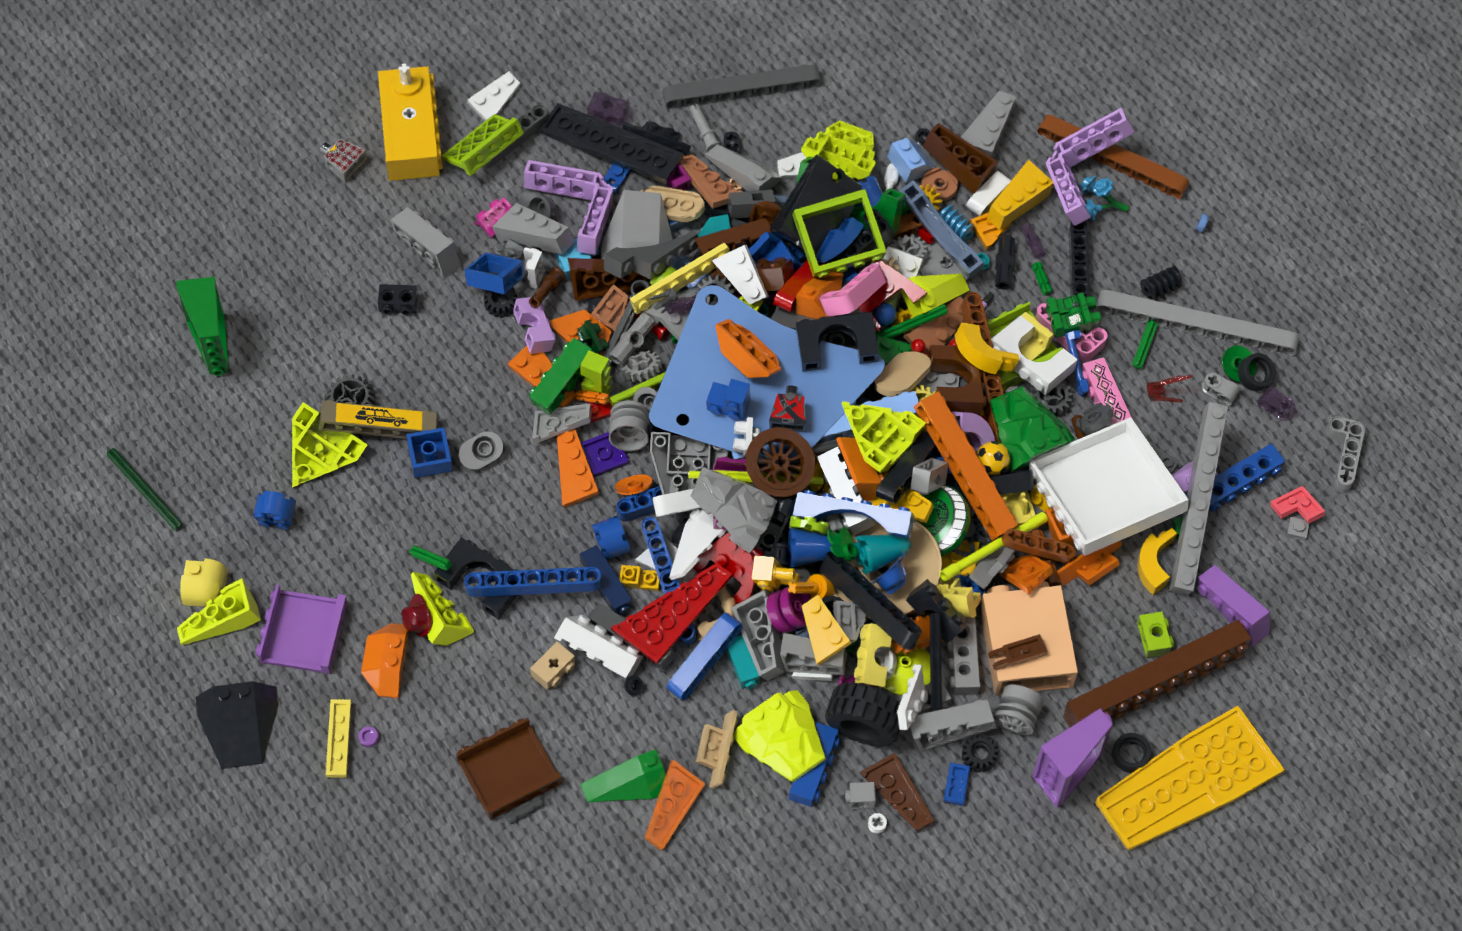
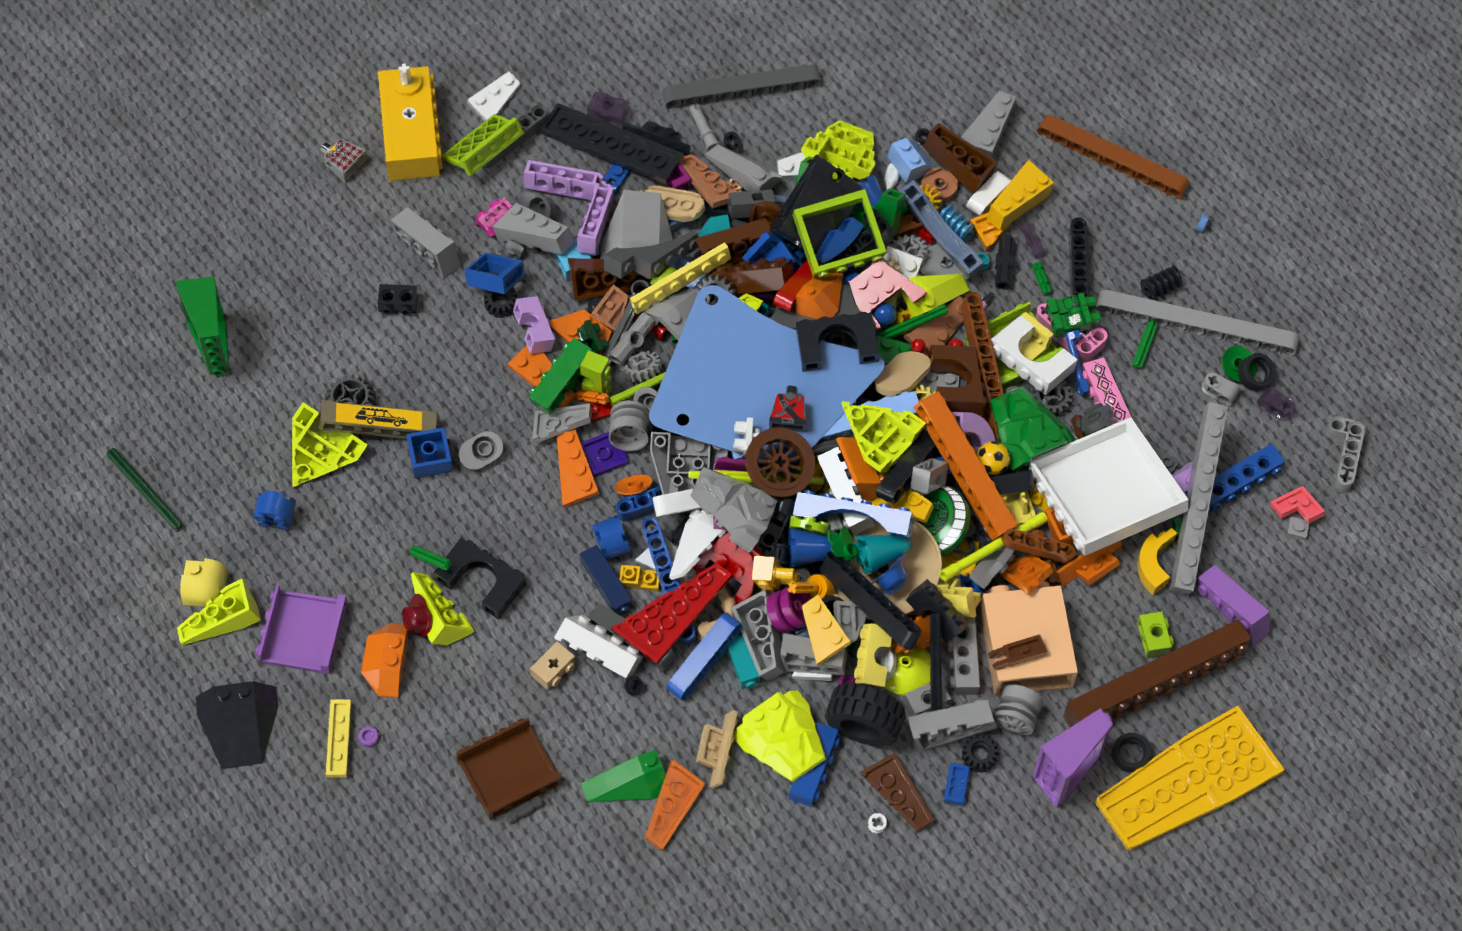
blue beam [464,567,601,597] -> none
white bracket [523,248,545,289] -> none
reddish brown pin [529,267,565,308] -> none
dark grey piece [650,288,678,314] -> none
clear purple pin [665,295,697,314] -> none
blue brick [706,379,751,420] -> none
white wing [712,245,768,305] -> none
orange wedge [715,319,781,378] -> none
bright pink beam [819,263,886,316] -> none
light grey brick [845,782,875,809] -> none
white wing [897,665,928,730] -> none
yellow arch [955,322,1019,375] -> none
lavender brick [1046,108,1135,226] -> none
dark azure plant [1080,176,1129,221] -> none
clear red plant [1147,375,1192,403] -> none

